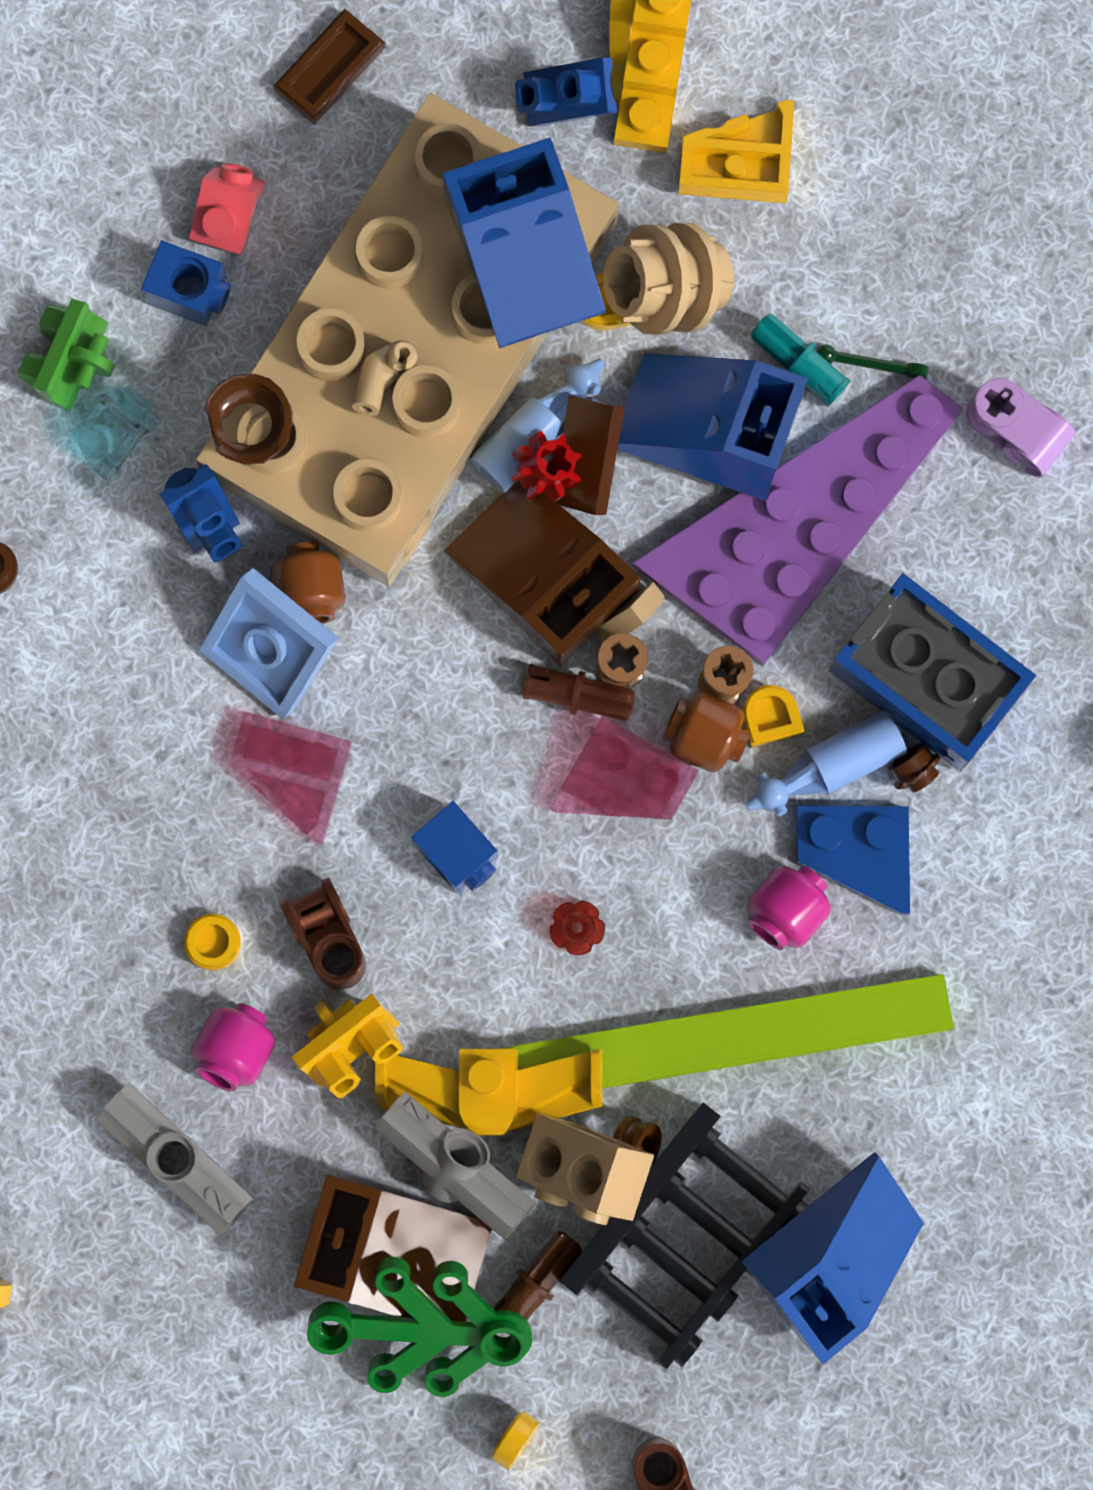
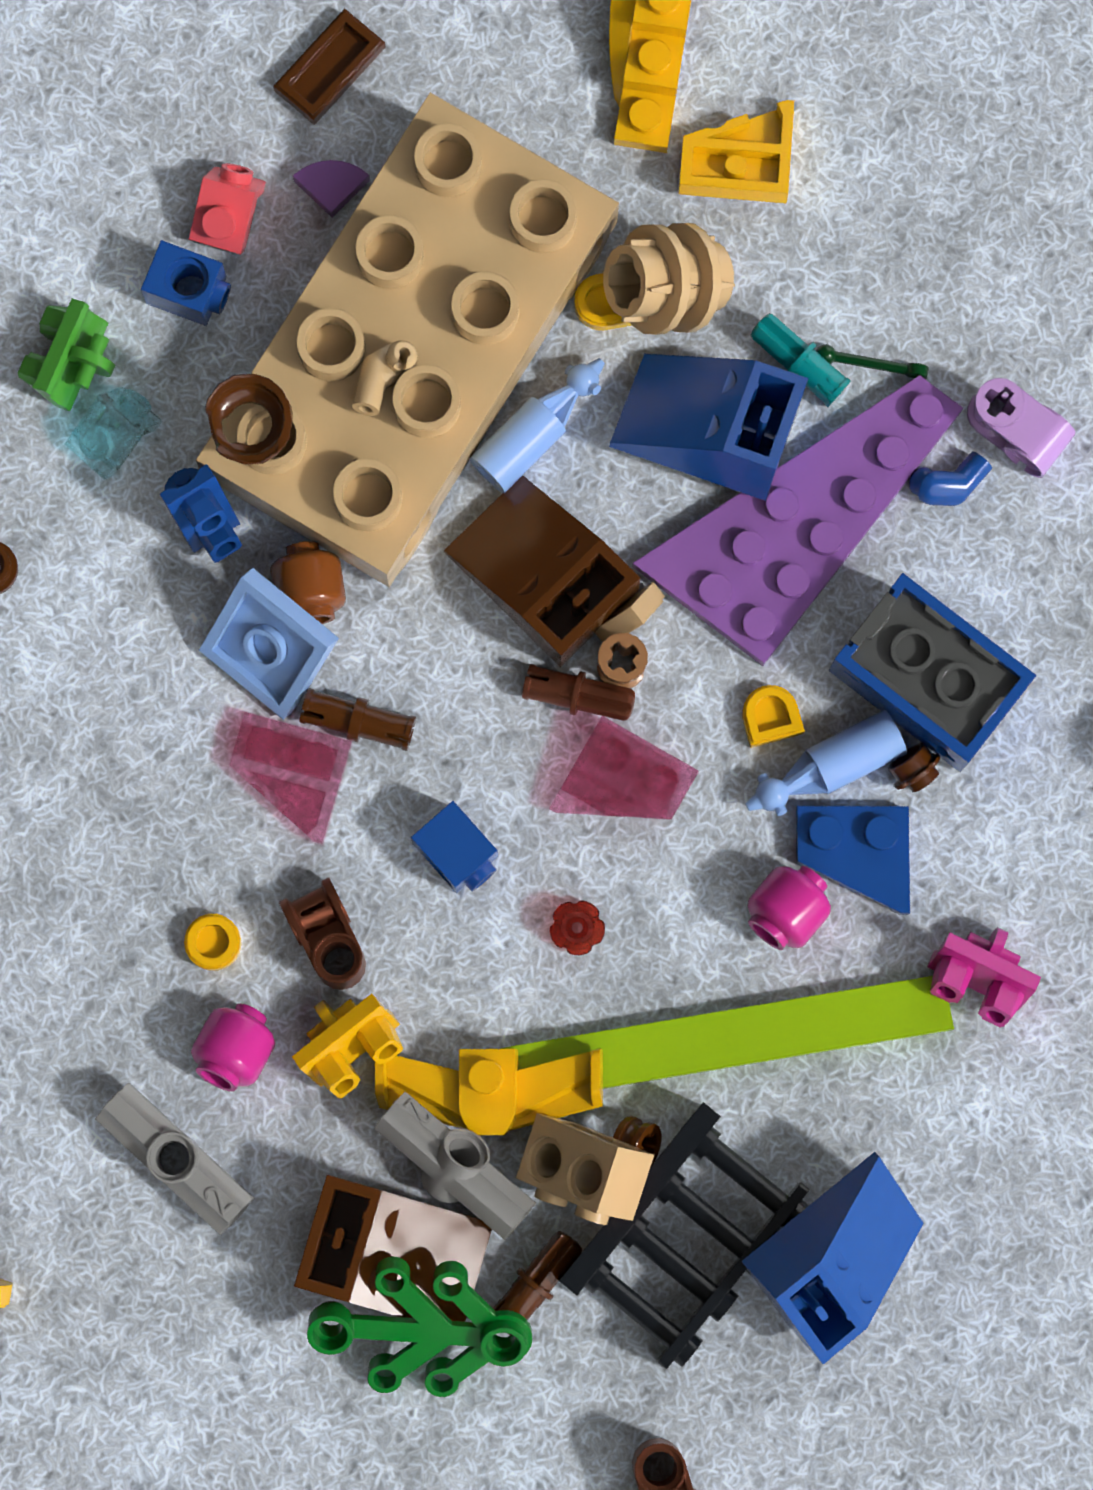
blue slope [443,137,606,349] -> none
yellow tile [491,1411,541,1471] -> none
red gear [511,431,582,503] -> none
blue hips [515,57,617,127] -> none
reddish brown tile [556,395,625,515] -> none
dark orange head [663,691,750,773] -> none
medium nougat bush [698,646,753,705] -> none
none -> medium lavender tile [293,160,370,218]
none -> reddish brown pin [299,688,416,751]
none -> blue arm [909,451,992,506]
none -> dark pink hips [927,927,1041,1027]

